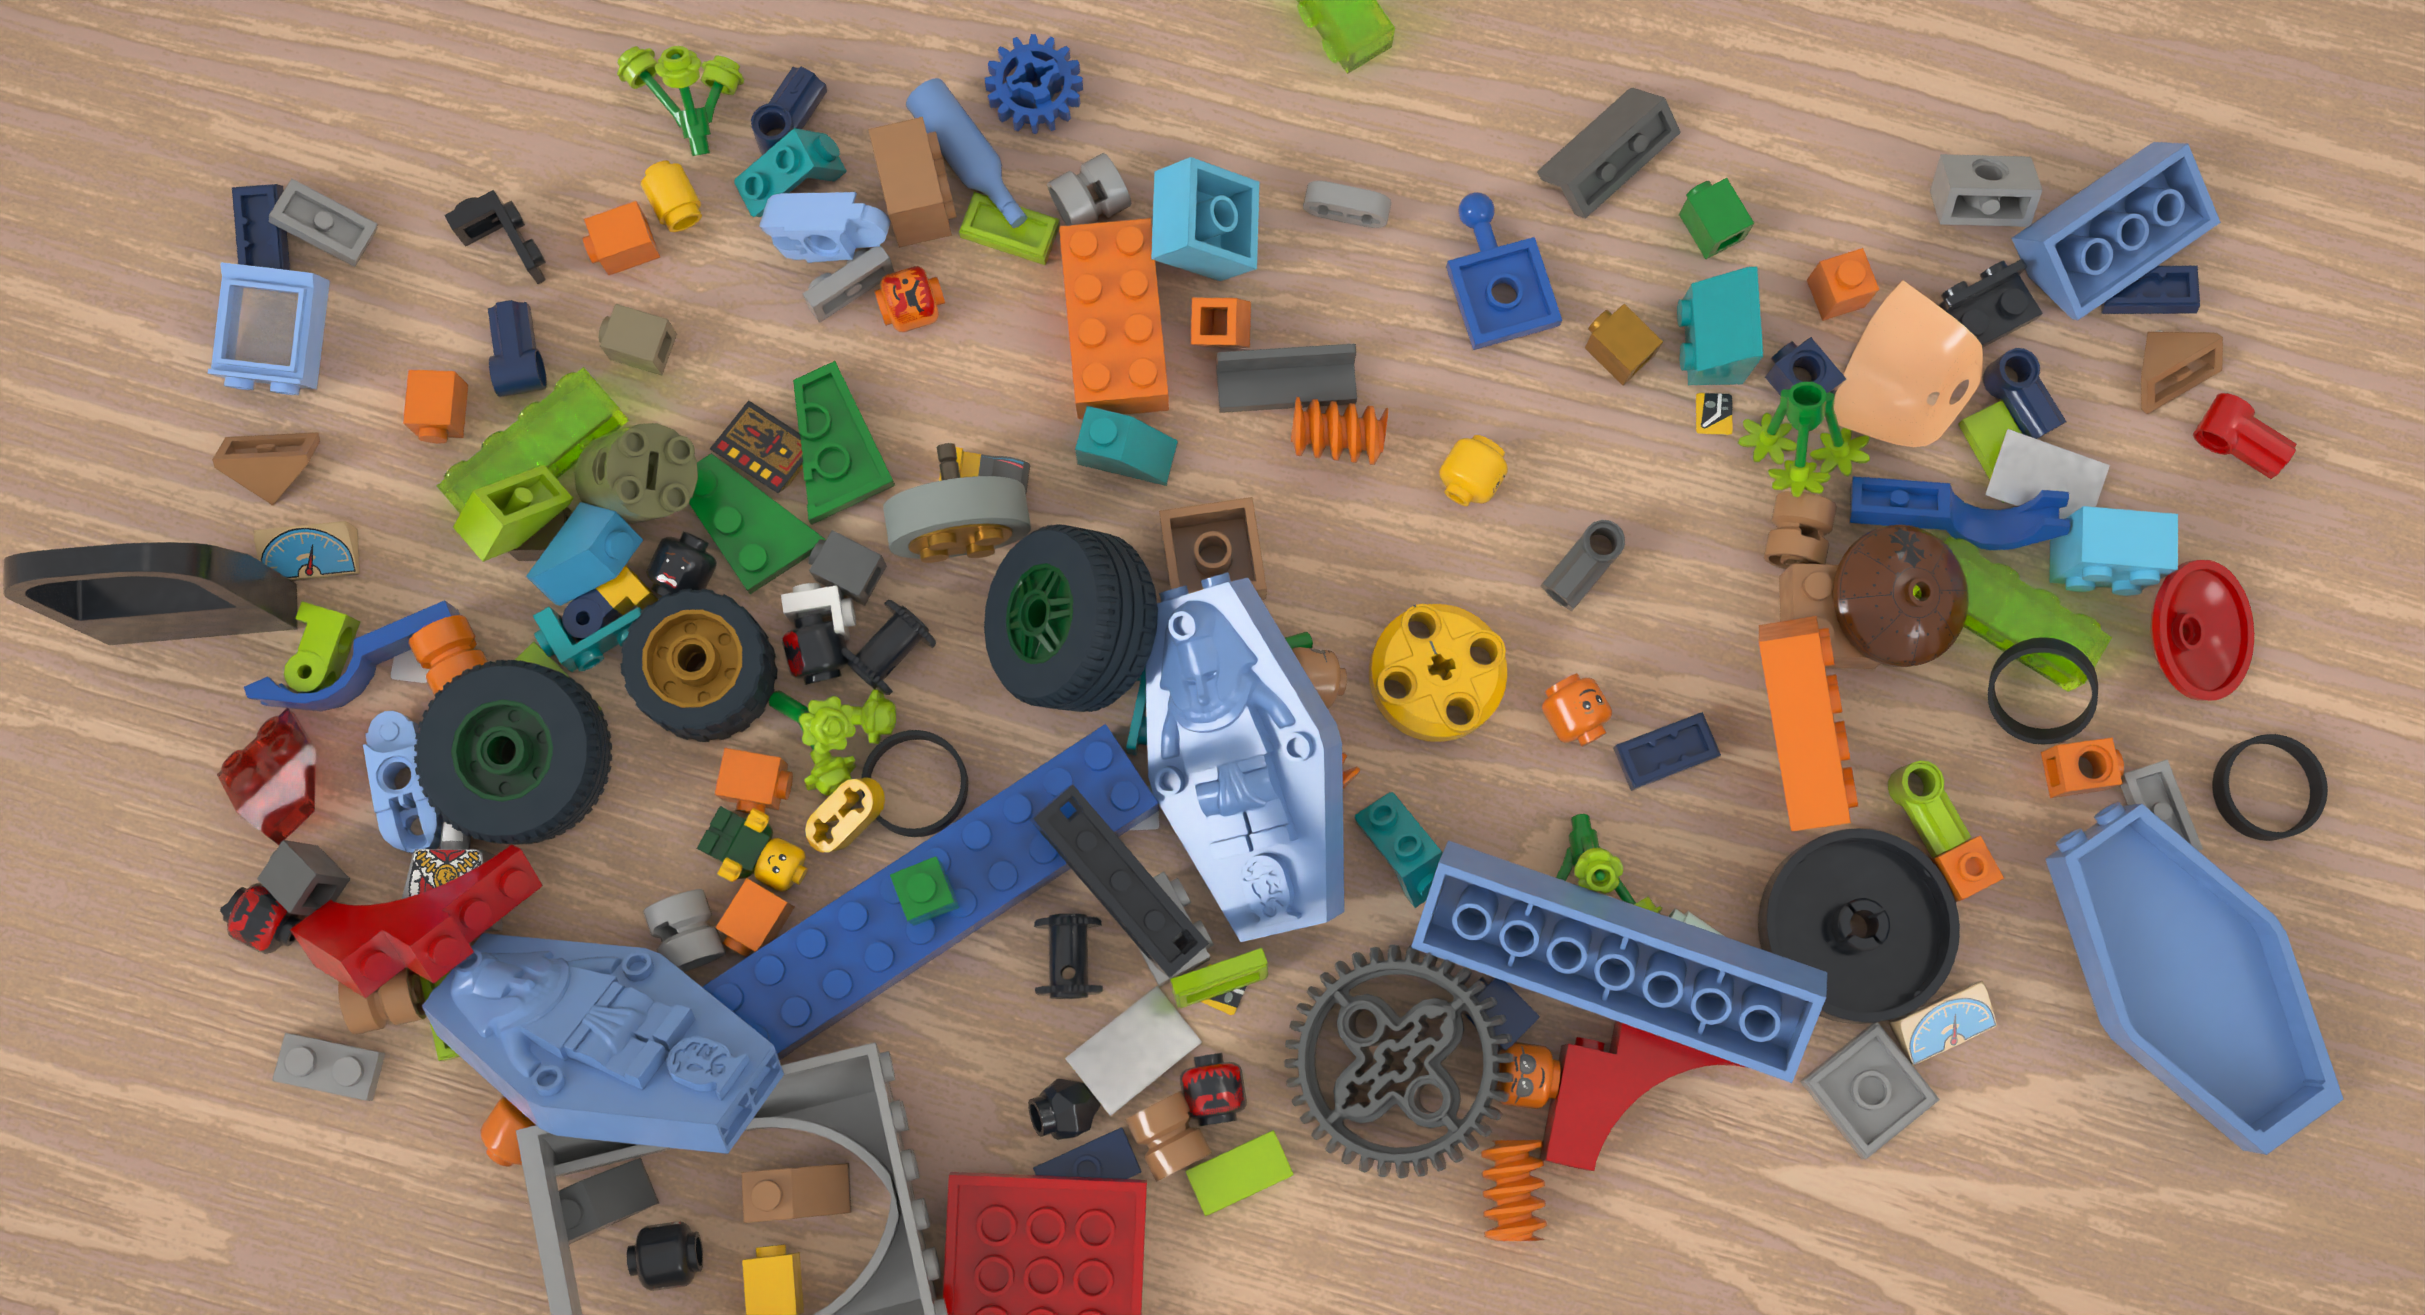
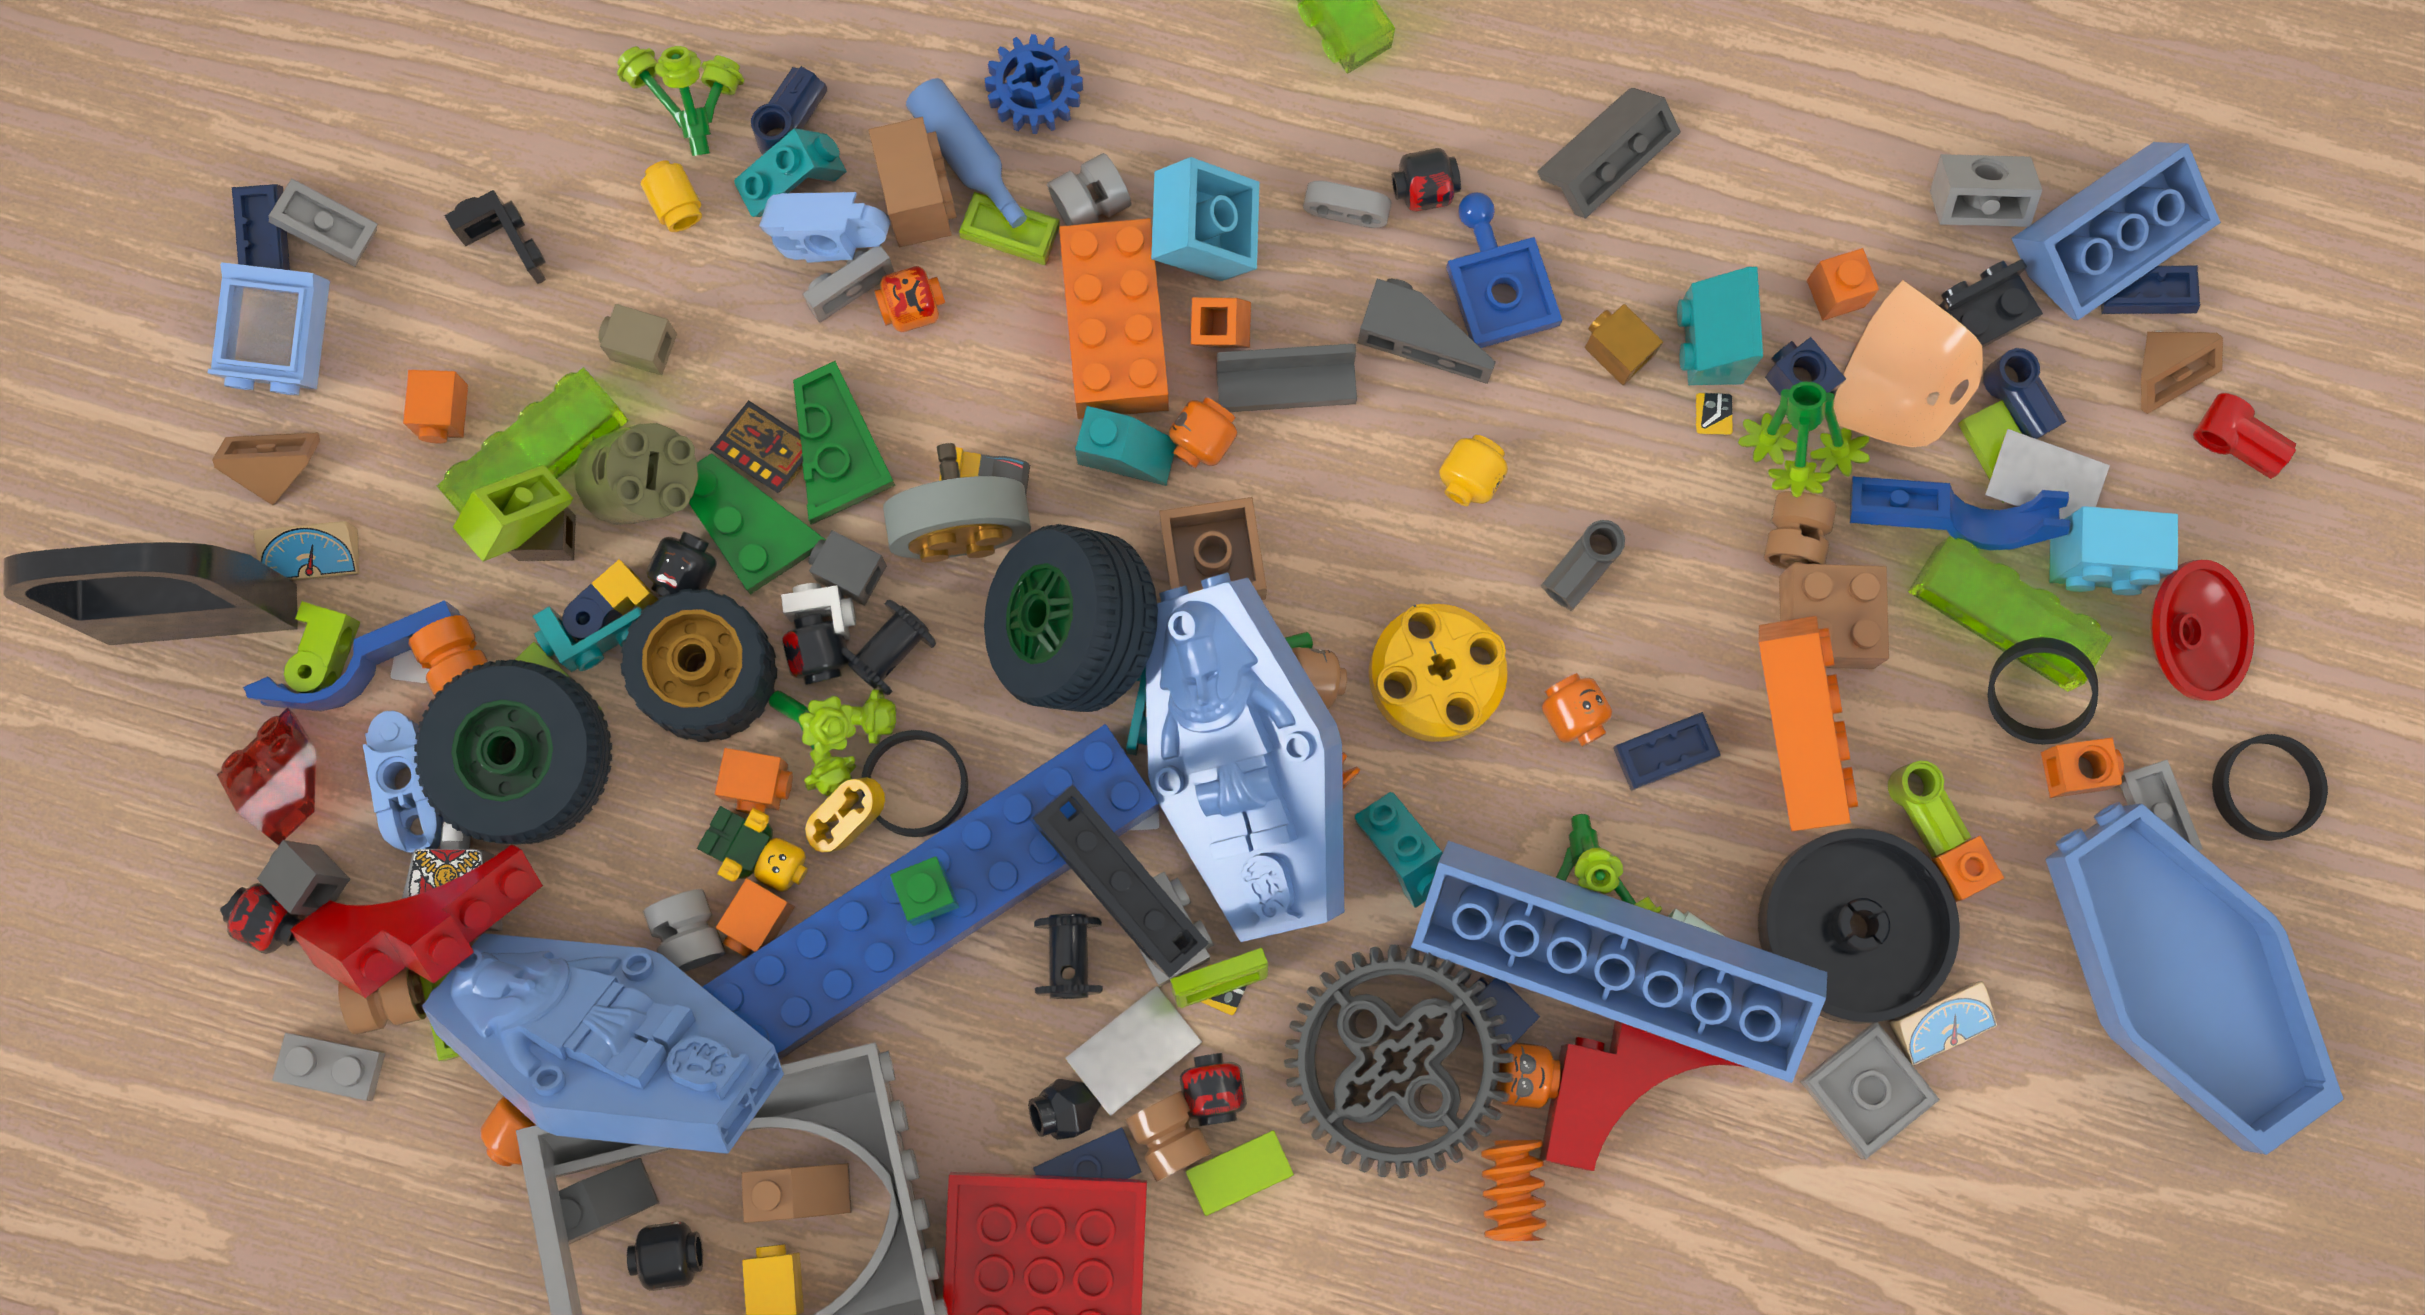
dark blue piece [488,300,547,397] -> none
dark azure slope [526,502,643,606] -> none
orange brick [582,201,660,275] -> none
orange piece [1291,397,1388,465] -> none
green brick [1679,178,1755,259] -> none
reddish brown dish [1833,525,1969,667] -> none
none -> orange head [1169,397,1237,469]
none -> dark grey slope [1357,278,1496,384]
none -> black head [1392,148,1461,212]

